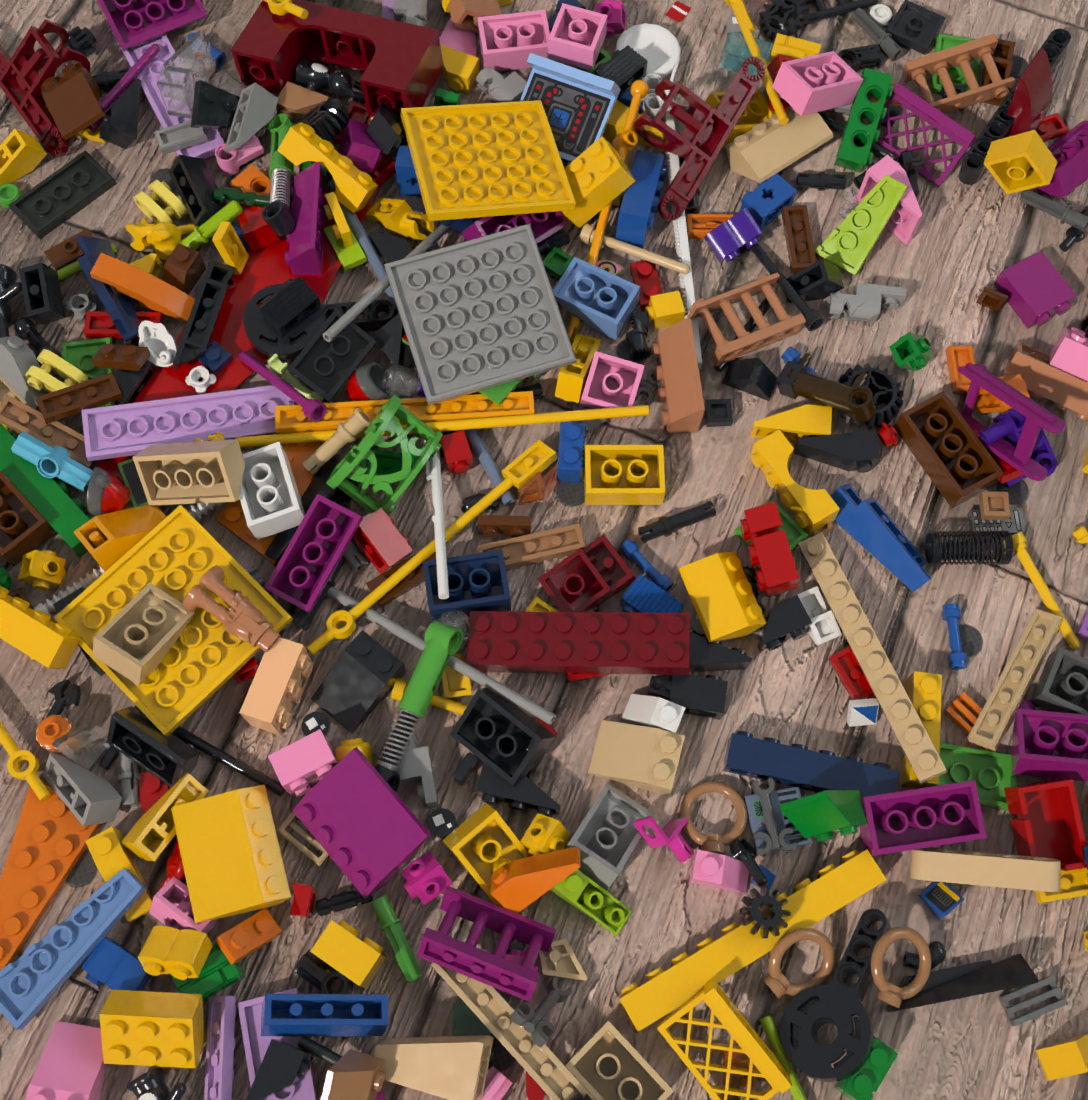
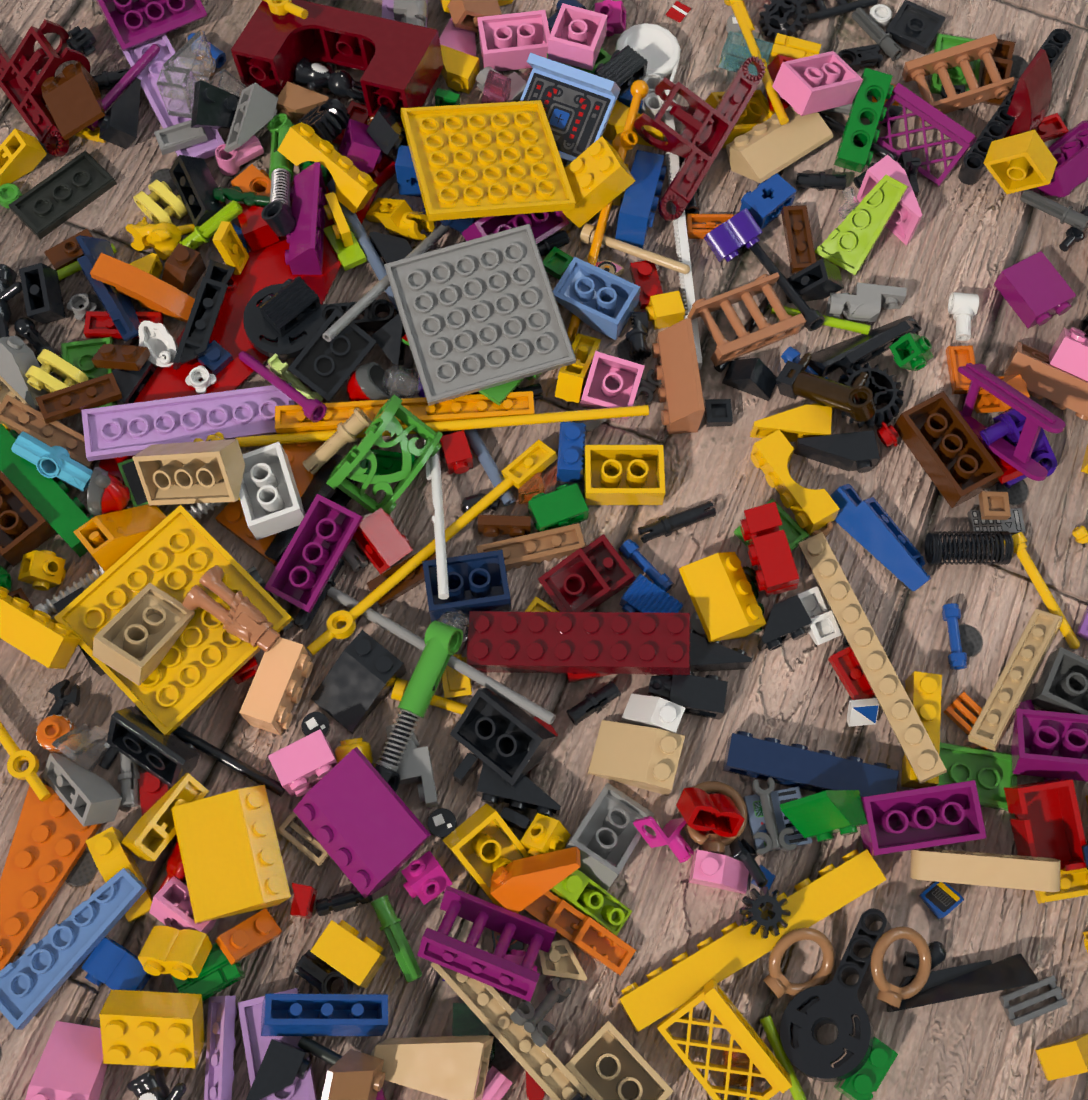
reddish brown slope [976,287,1008,311] -> none
none -> clear pink slope [481,70,511,104]
none -> black tile [500,807,530,833]
none -> orange slope [523,891,636,976]
none -> green brick [528,483,589,532]
none -> black pin [566,681,621,726]
none -> red brick [676,787,745,837]
none -> lime bar [771,306,871,335]
none -> black wedge [809,316,922,377]
none -> white pin [948,292,979,341]

